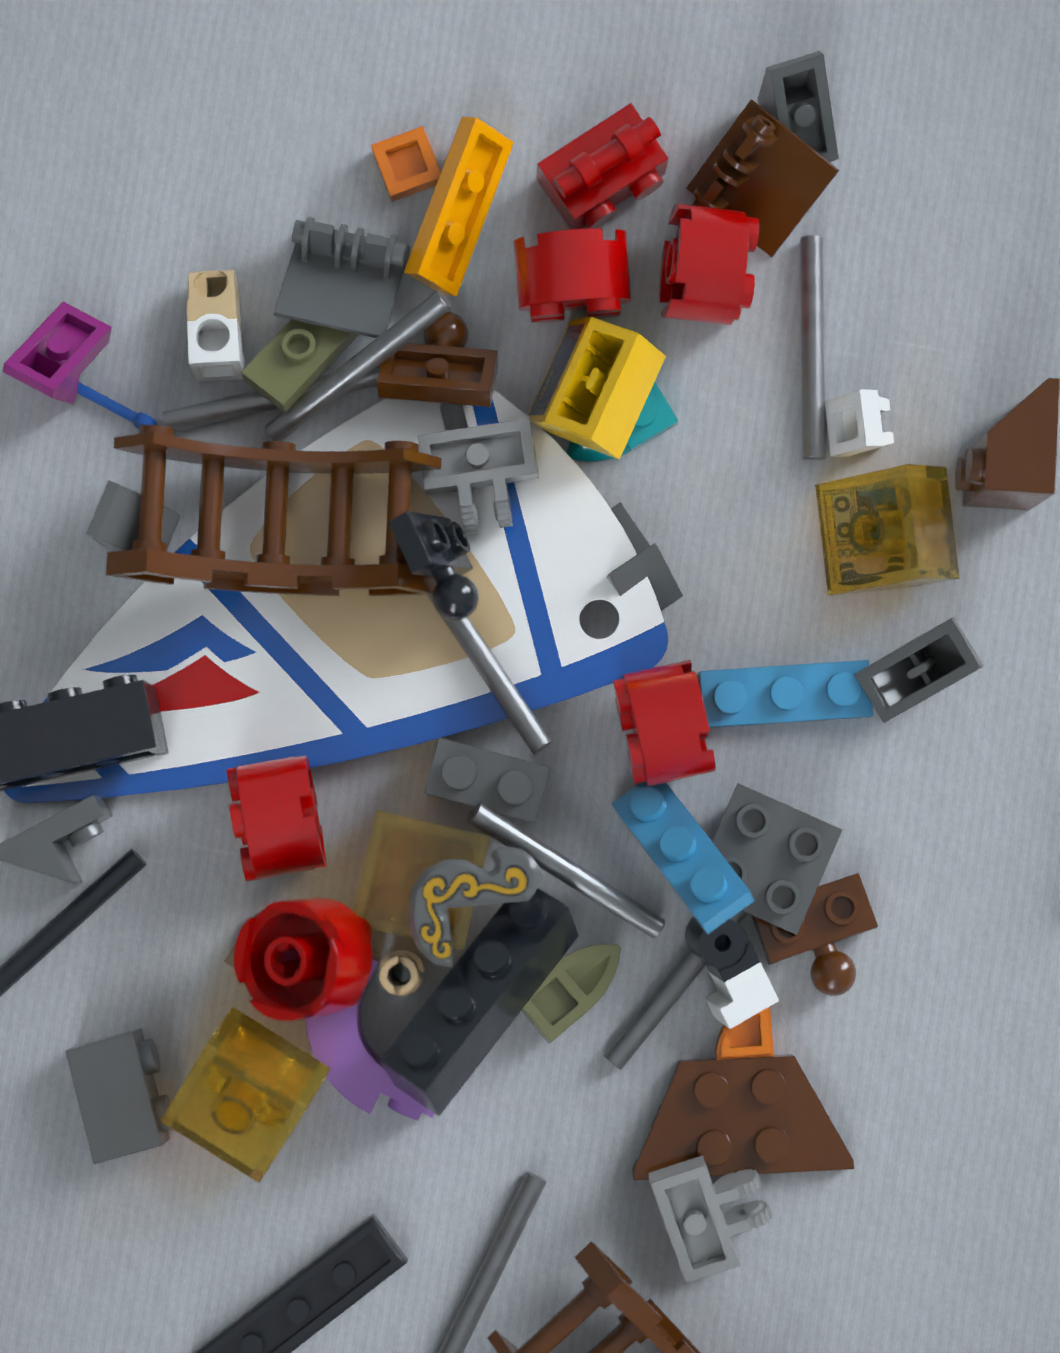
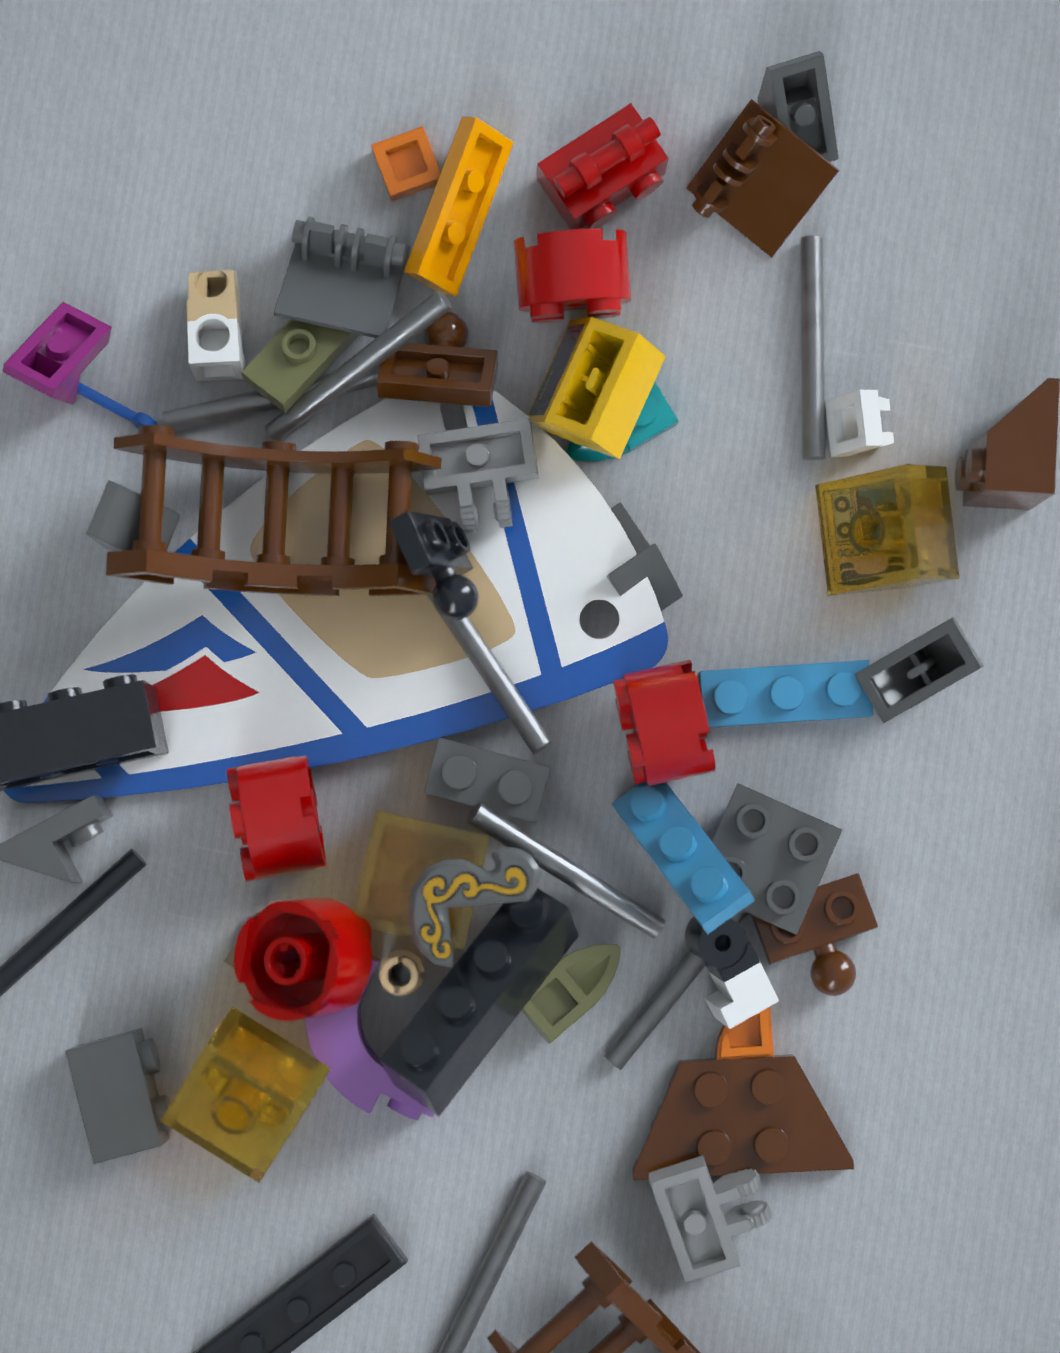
red brick [659,204,759,325] -> none

